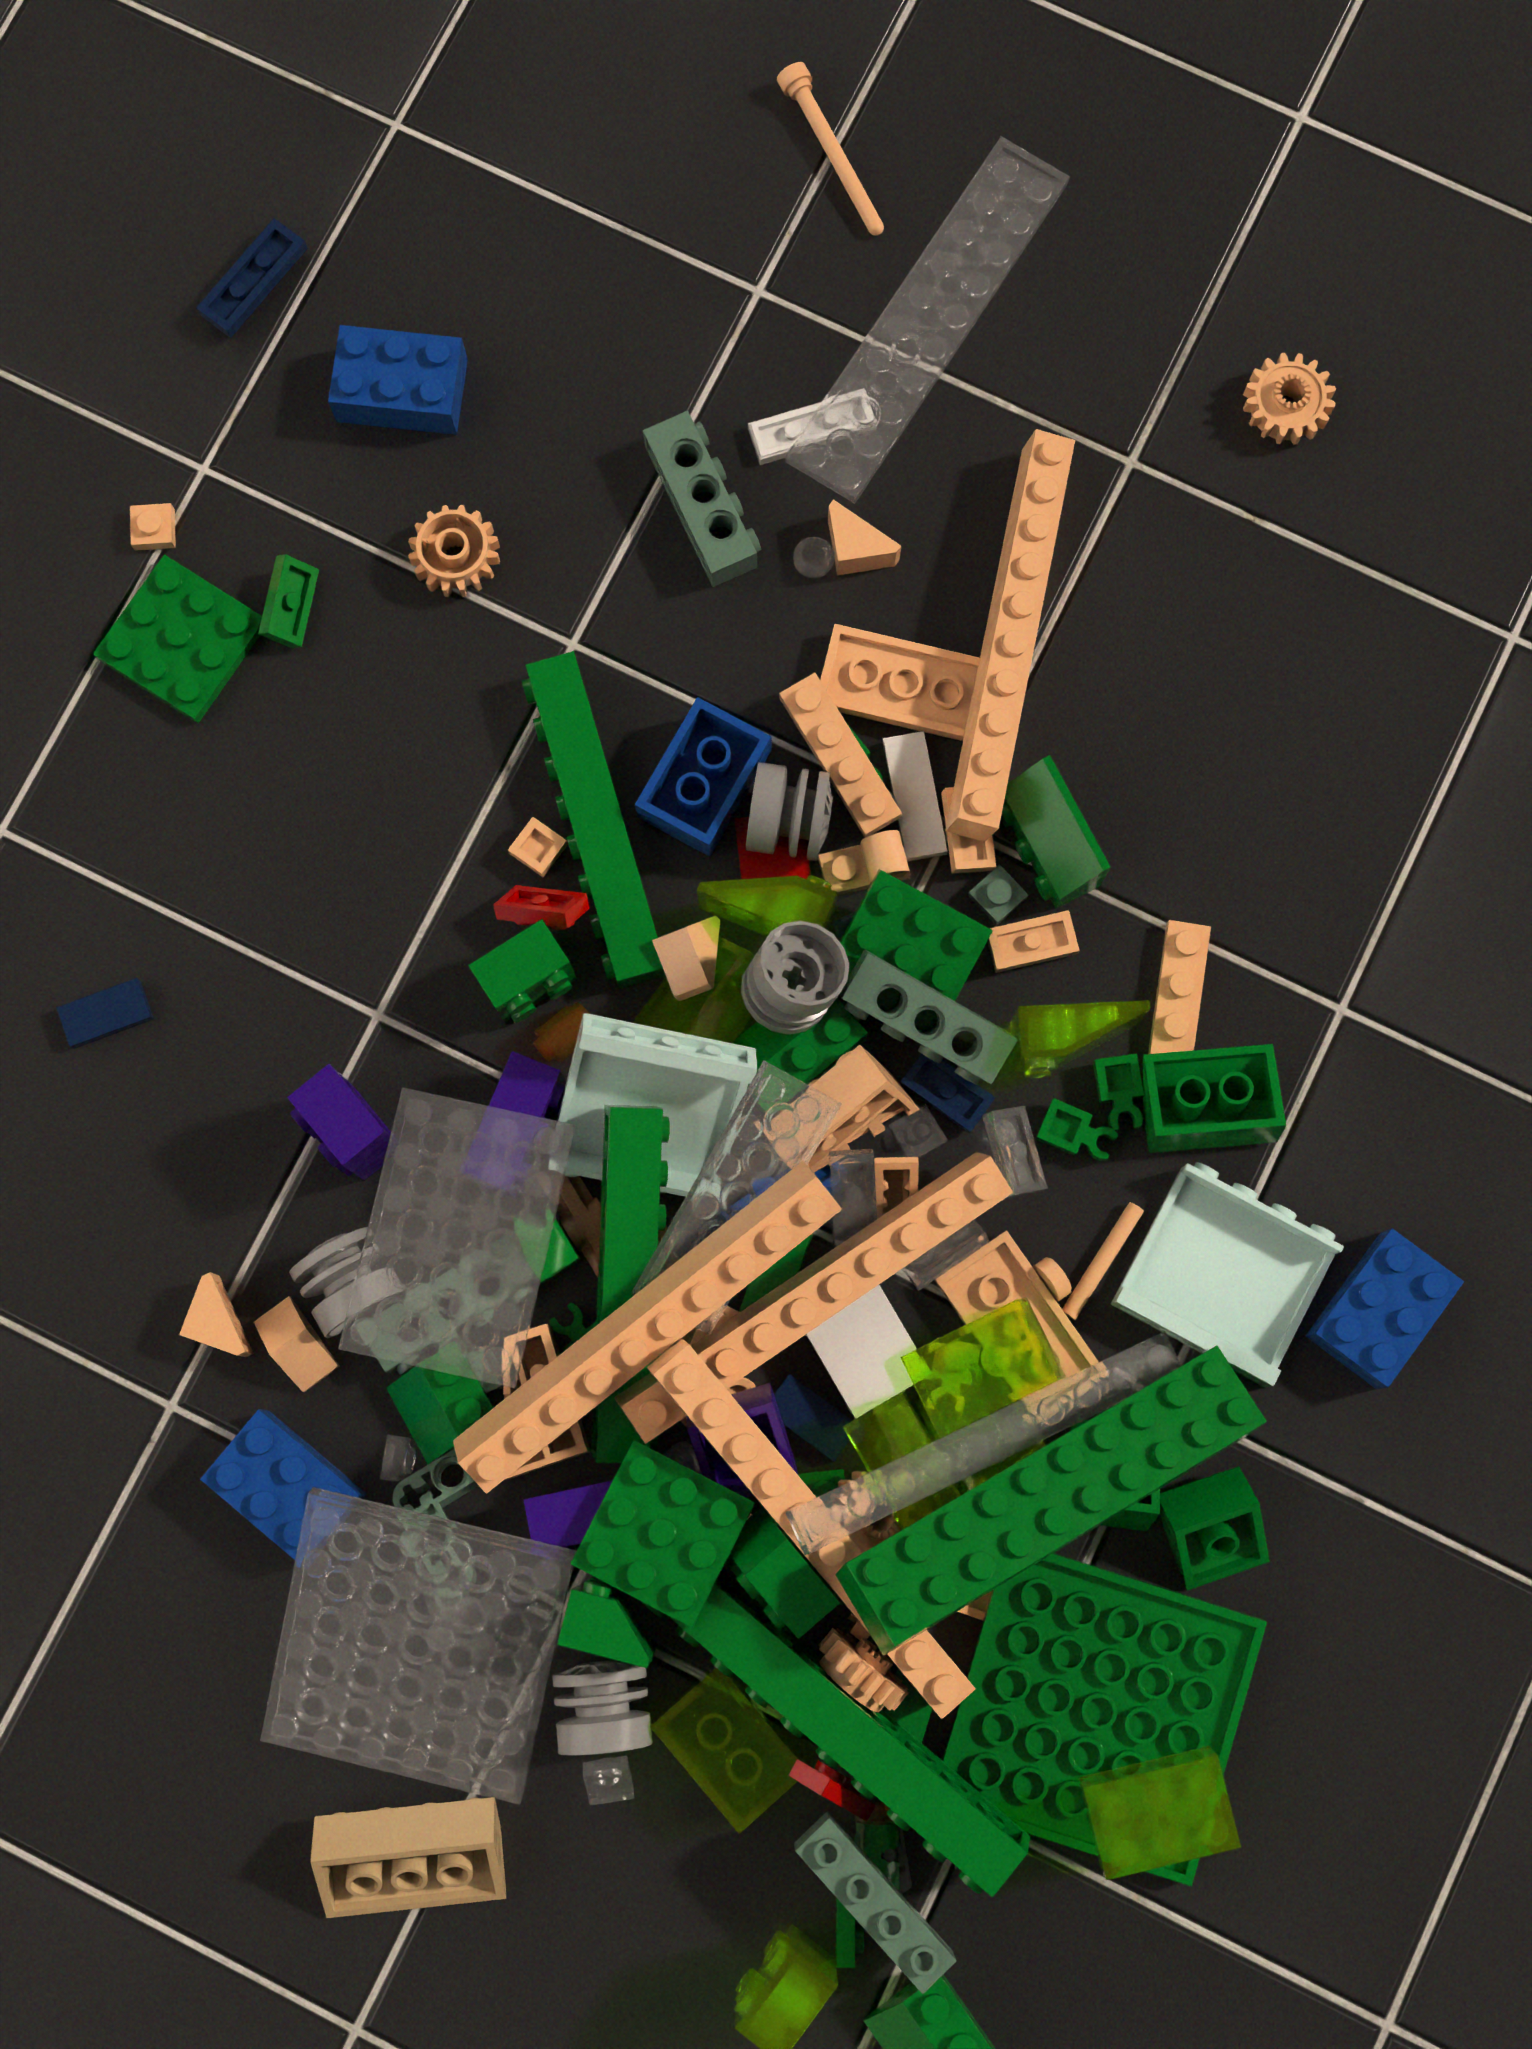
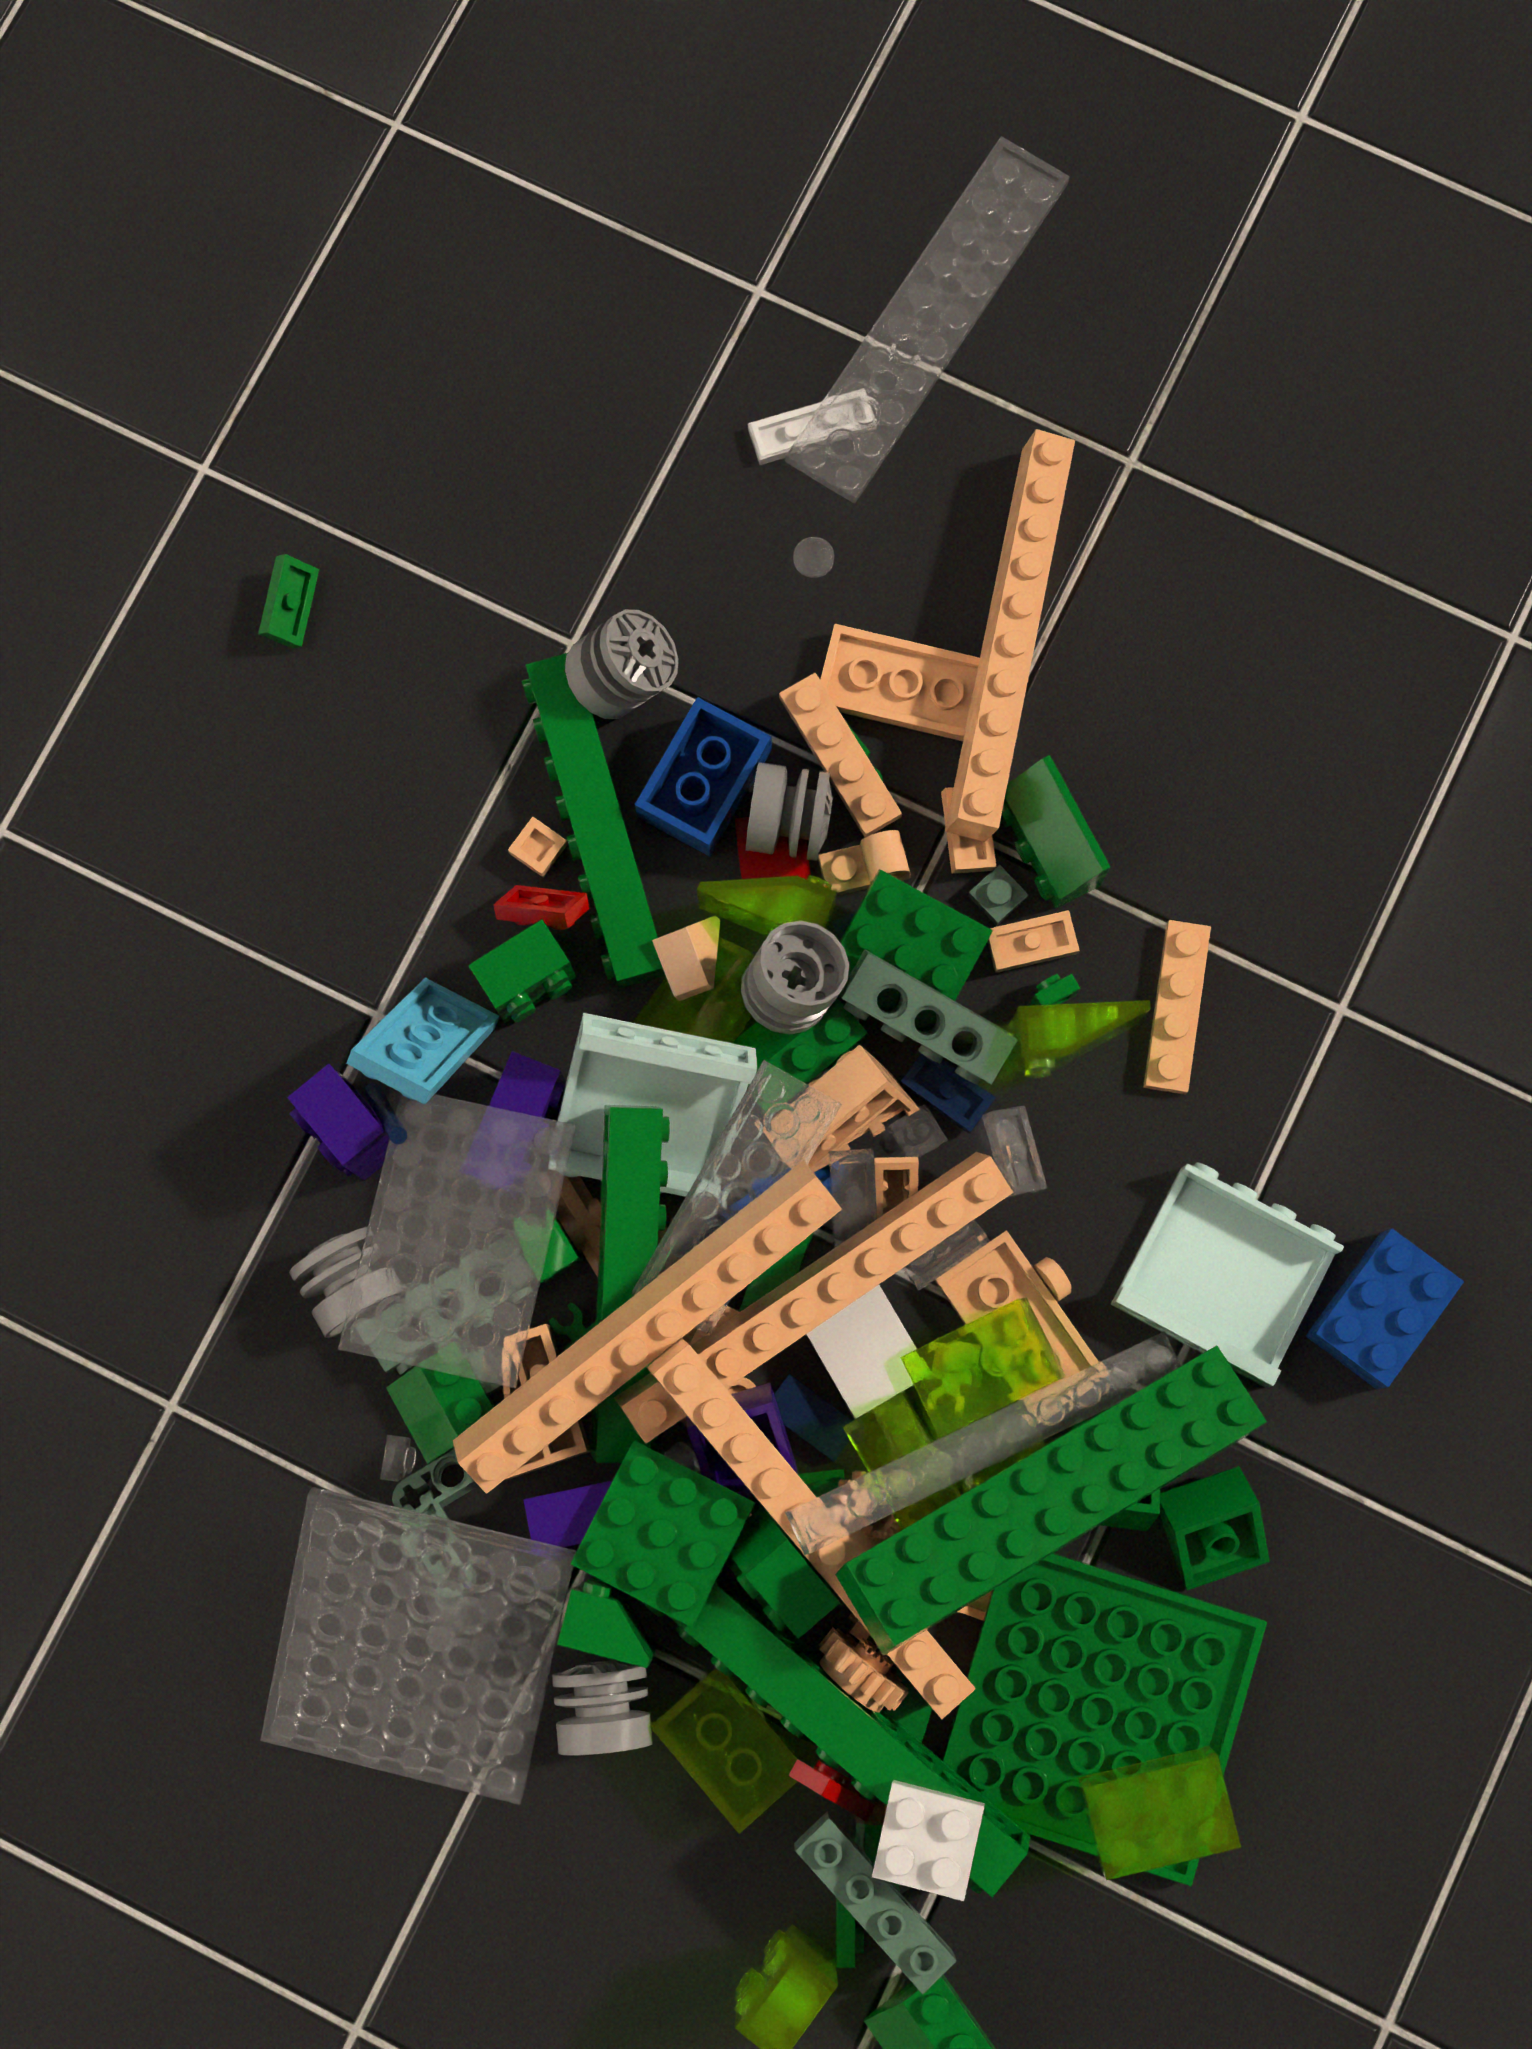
dark blue tile [56,978,154,1049] -> none
green plate [93,554,262,723] -> none
light nougat plate [130,503,176,551] -> none
light nougat slope [179,1272,254,1357] -> none
dark blue plate [196,218,308,338] -> none
blue brick [200,1409,367,1565] -> none
light nougat slope [254,1296,340,1392] -> none
tan slope [310,1797,506,1918] -> none
blue brick [328,325,468,435] -> none
light nougat gear [408,505,500,597] -> none
clear orange brick [533,1002,589,1063] -> none
clear plate [583,1756,634,1805] -> none
sand green brick [643,410,761,587] -> none
light nougat piece [777,62,884,236] -> none
light nougat slope [828,499,901,576] -> none
white tile [882,731,948,862] -> none
green plate [1035,1098,1118,1161] -> none
light nougat bar [1062,1202,1144,1320] -> none
green plate [1093,1053,1144,1132] -> none
green slope [1143,1044,1286,1153] -> none
light nougat gear [1243,353,1336,445] -> none
none -> medium azure plate [346,978,500,1105]
none -> dark blue bar [364,1083,407,1144]
none -> light grey wheel [565,609,679,719]
none -> white plate [872,1780,985,1901]
none -> green plate [1031,974,1080,1016]

